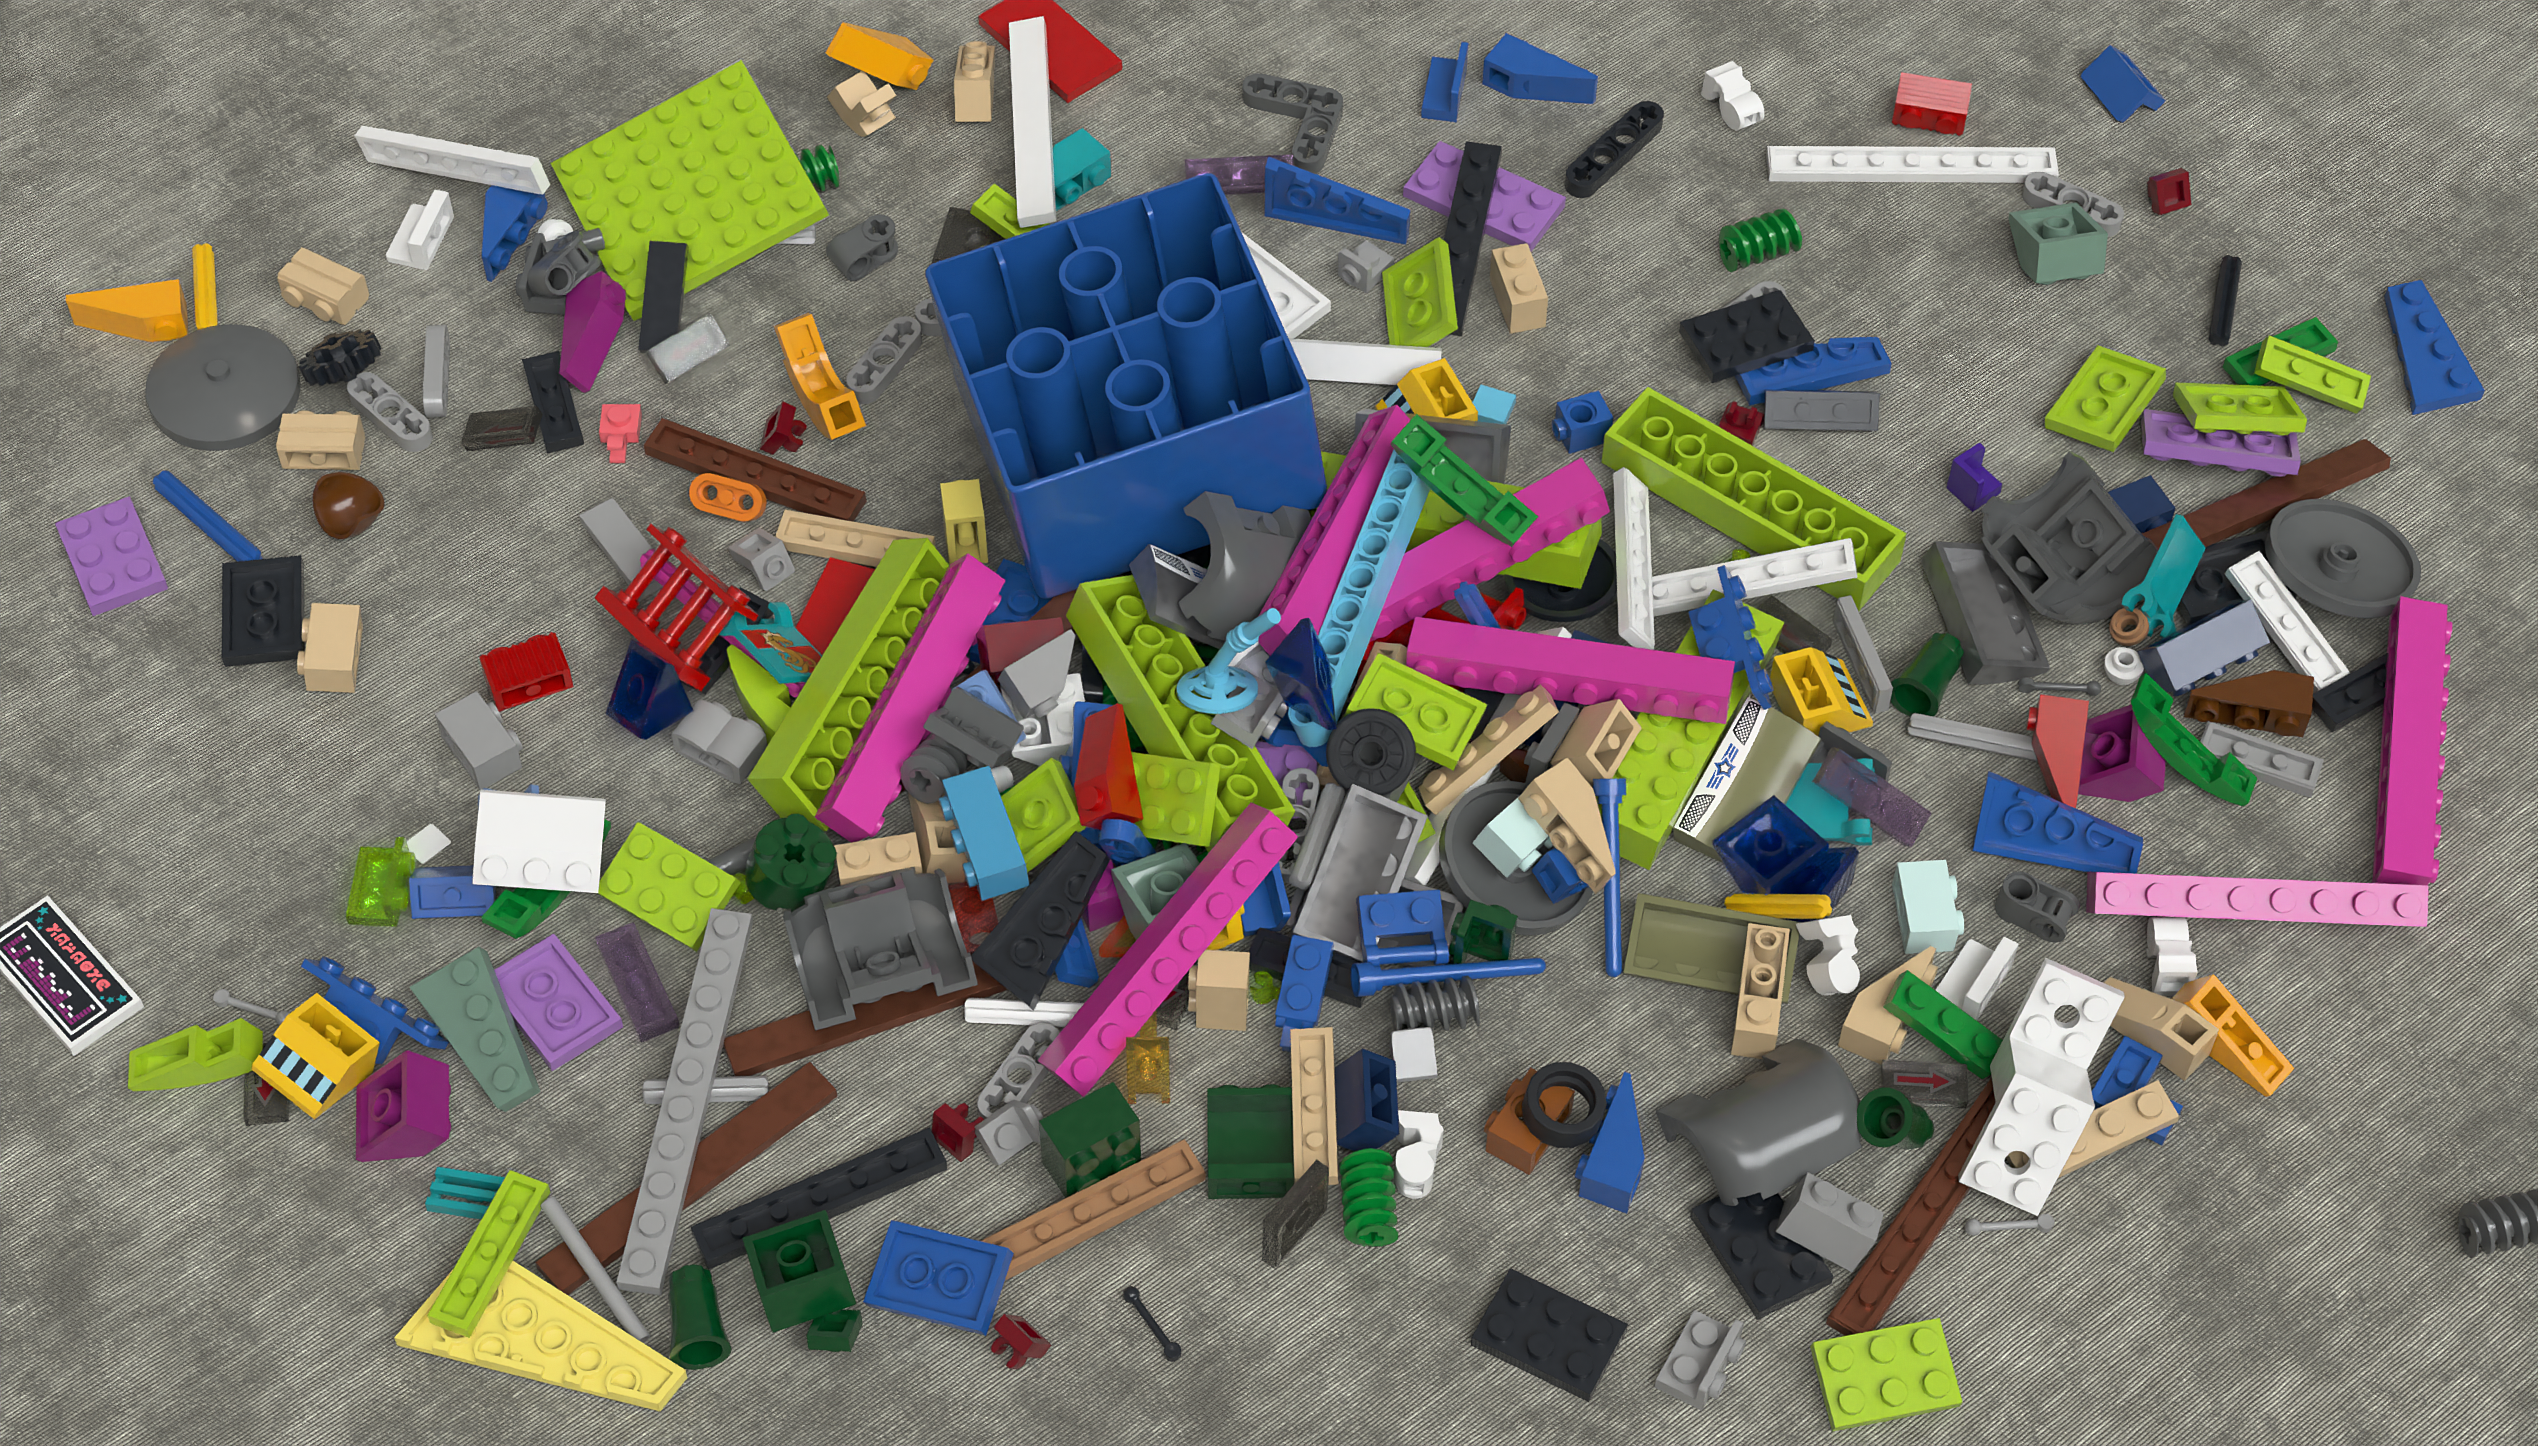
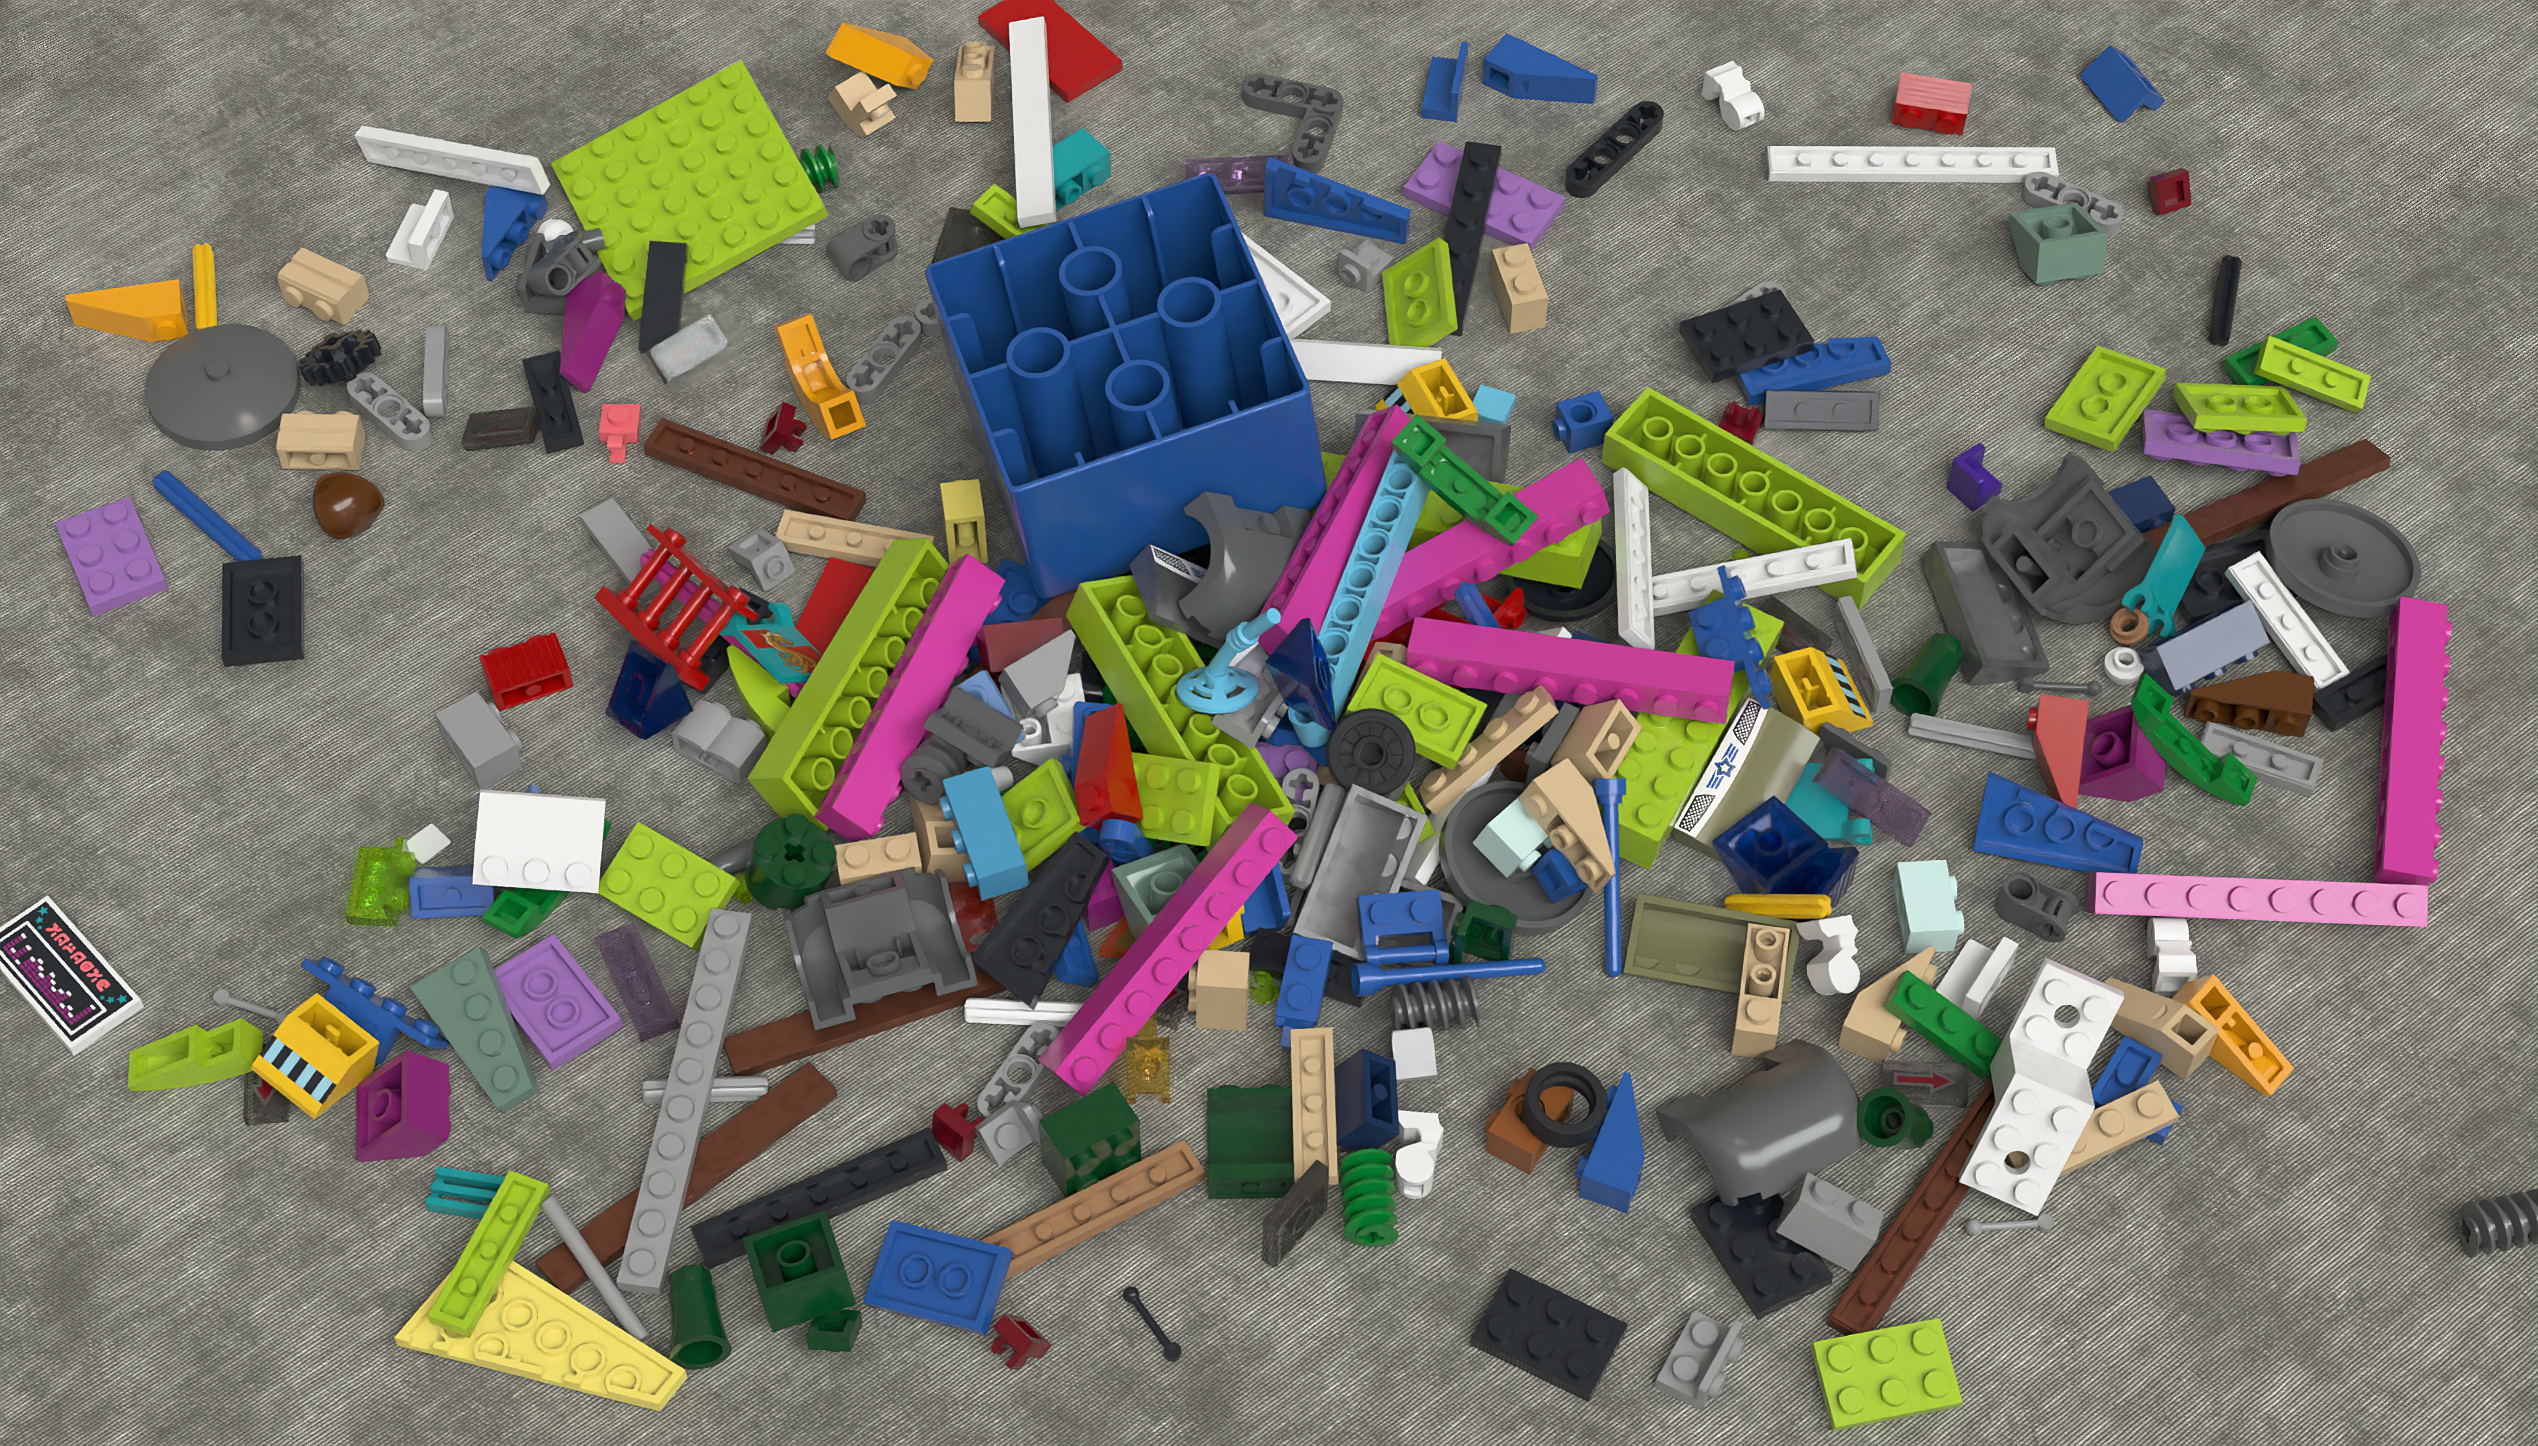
tan brick [297,603,363,693] -> none
orange plate [689,473,767,522] -> none
green piece [1718,208,1802,272] -> none
blue wing [2384,280,2485,415] -> none

